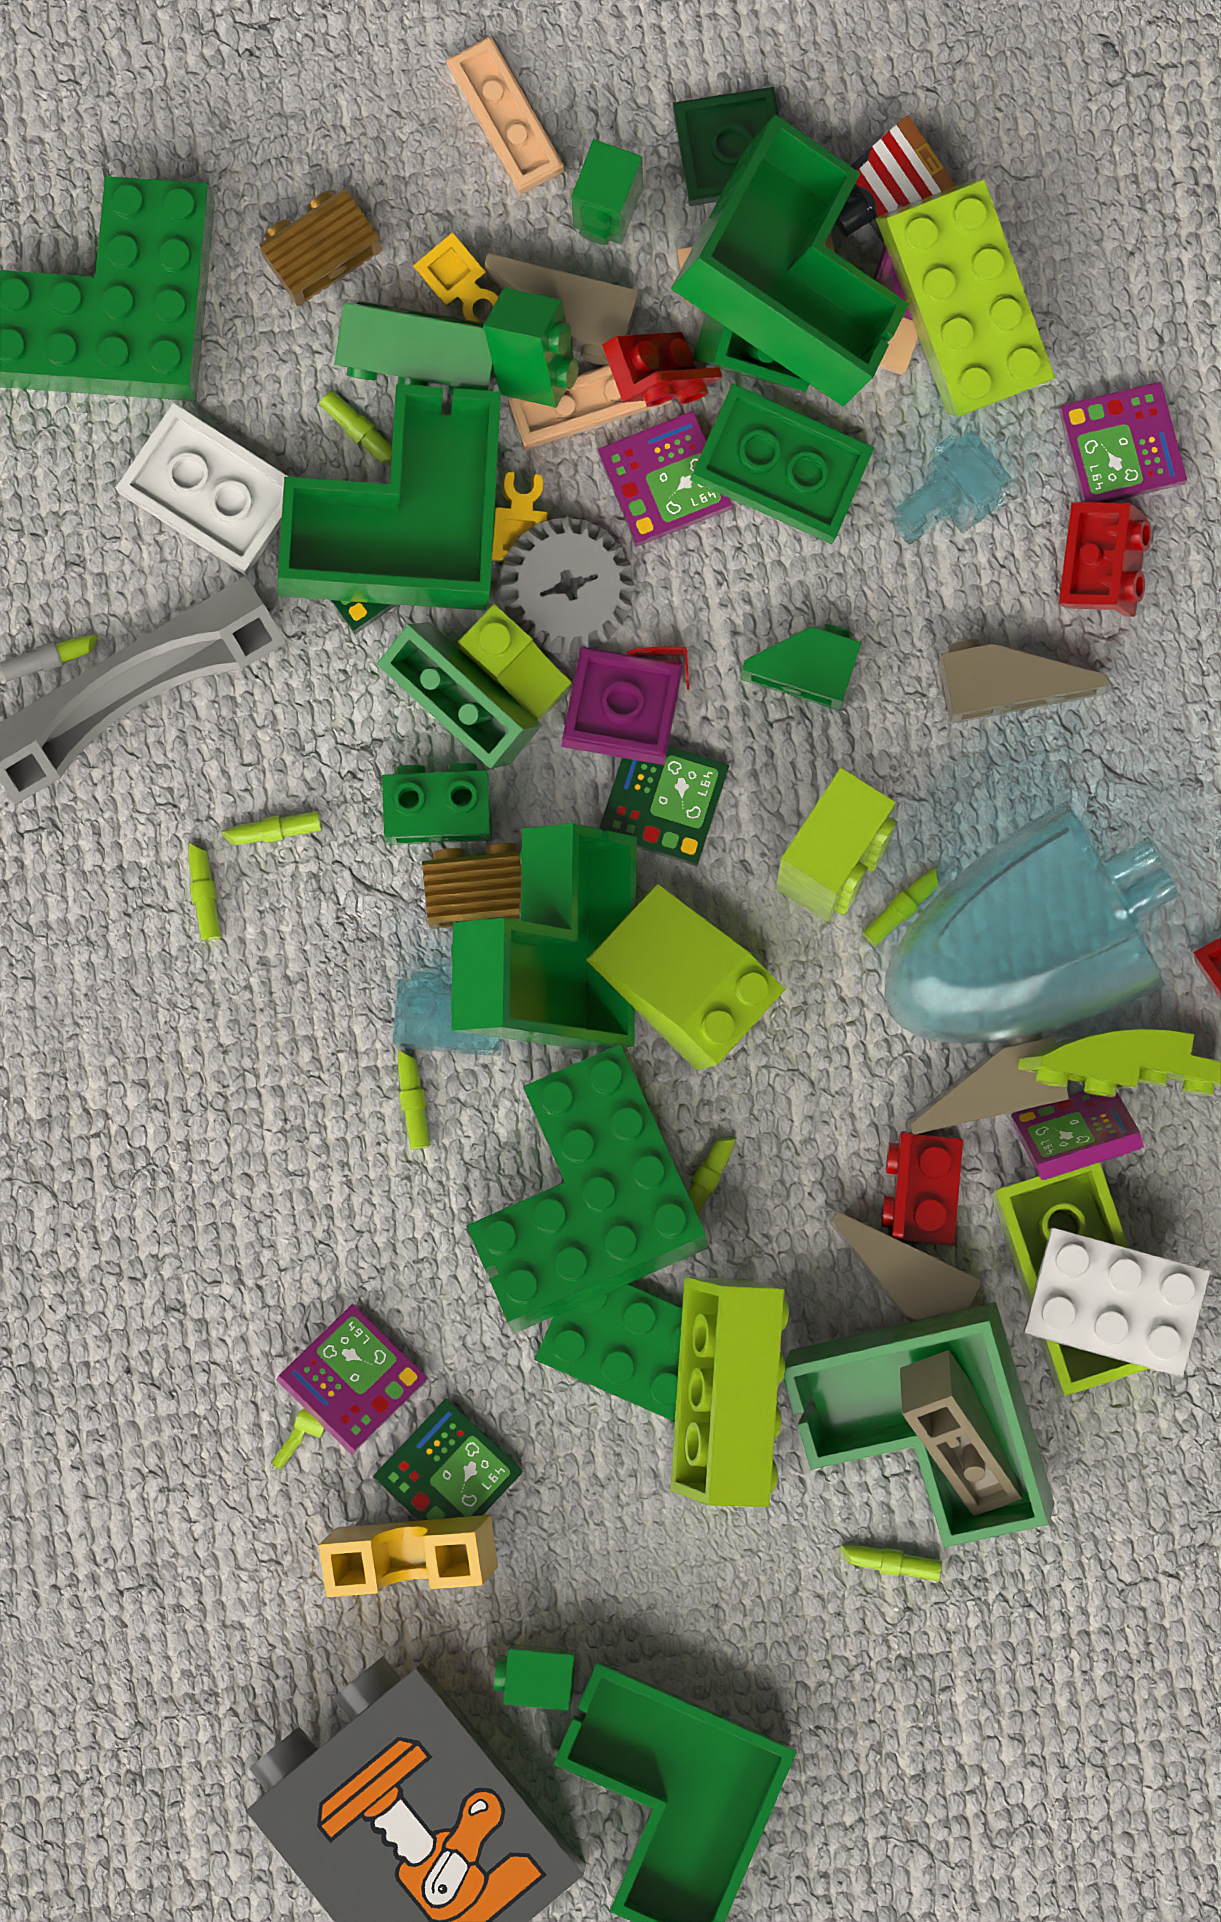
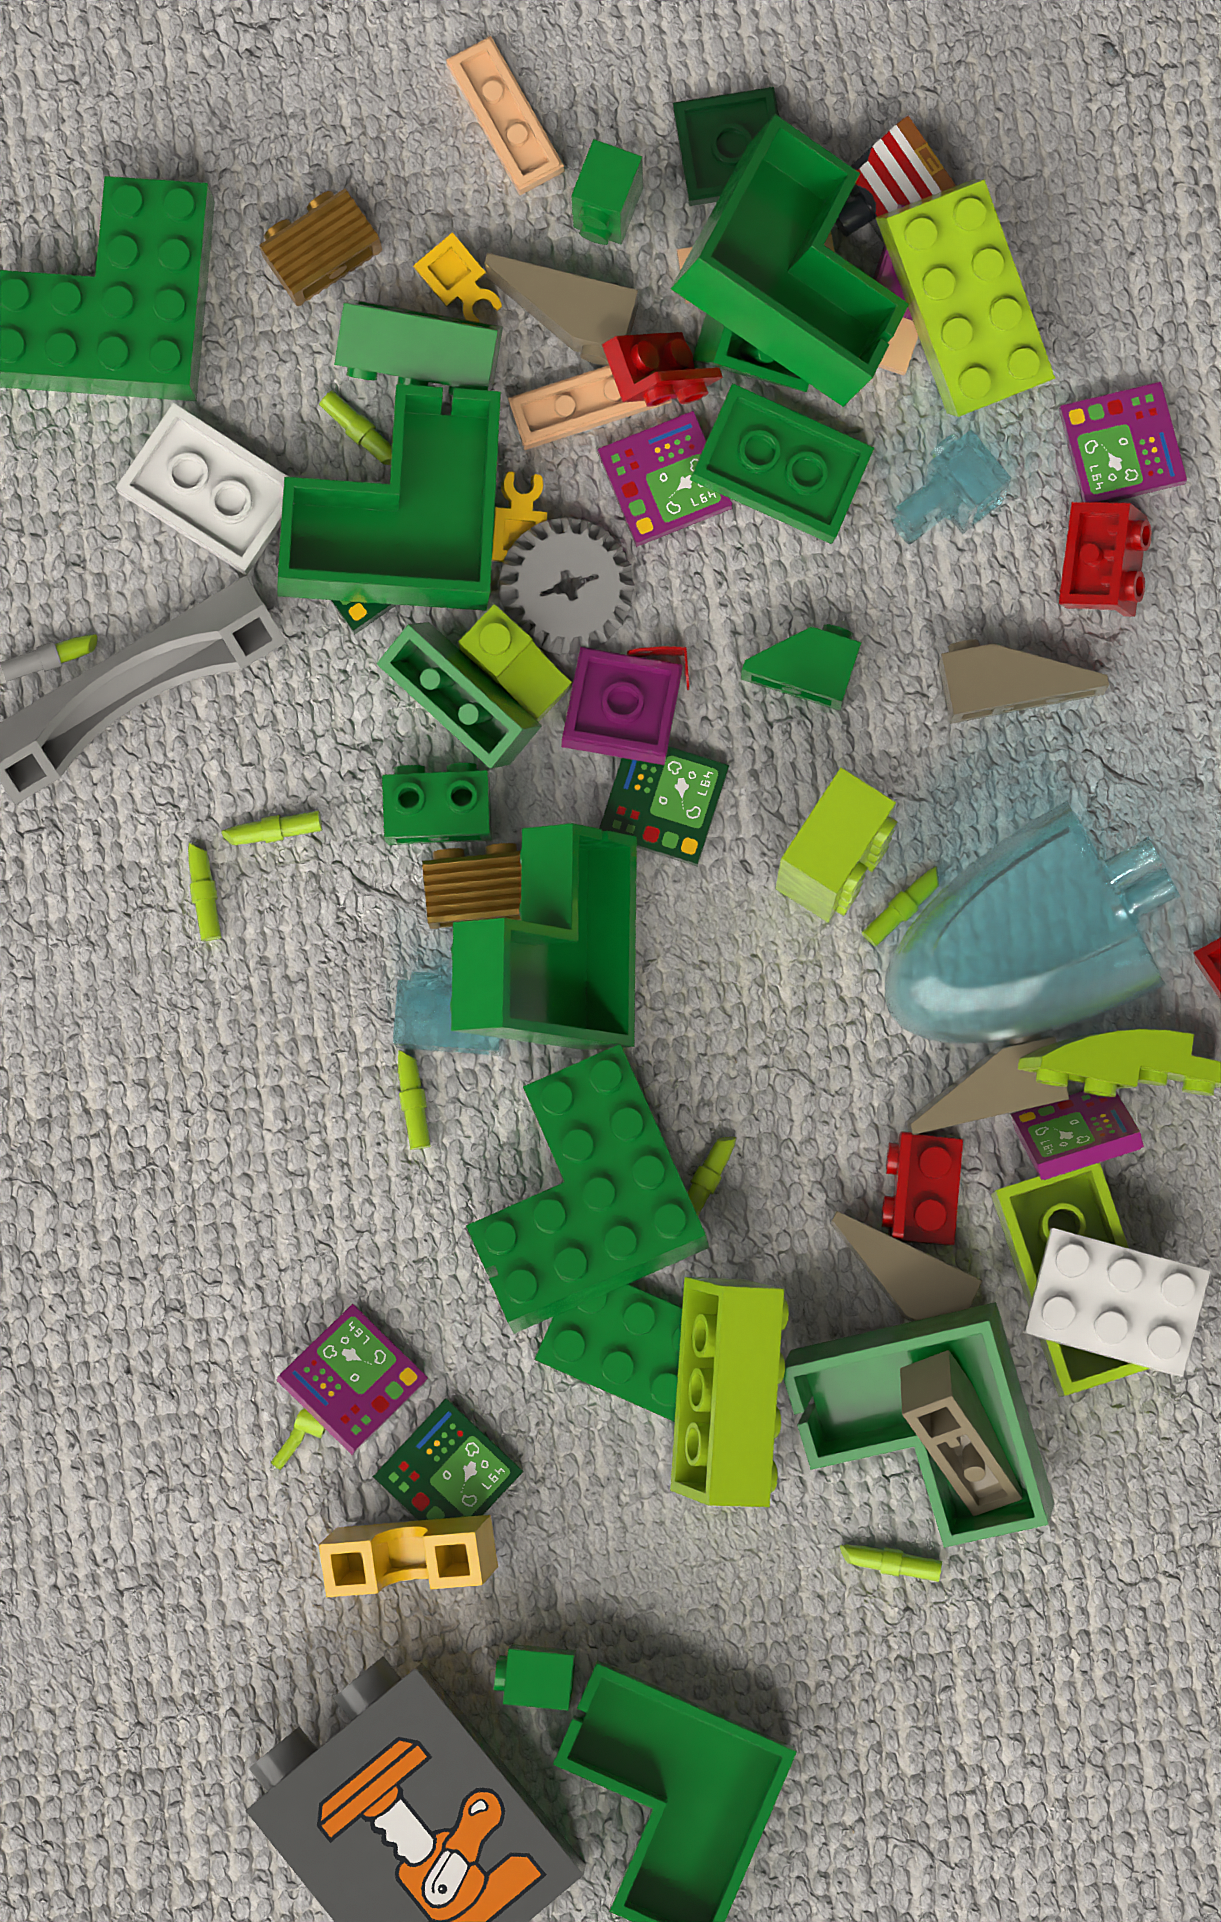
green brick [483,287,579,408] -> none
lime slope [586,884,786,1071] -> none

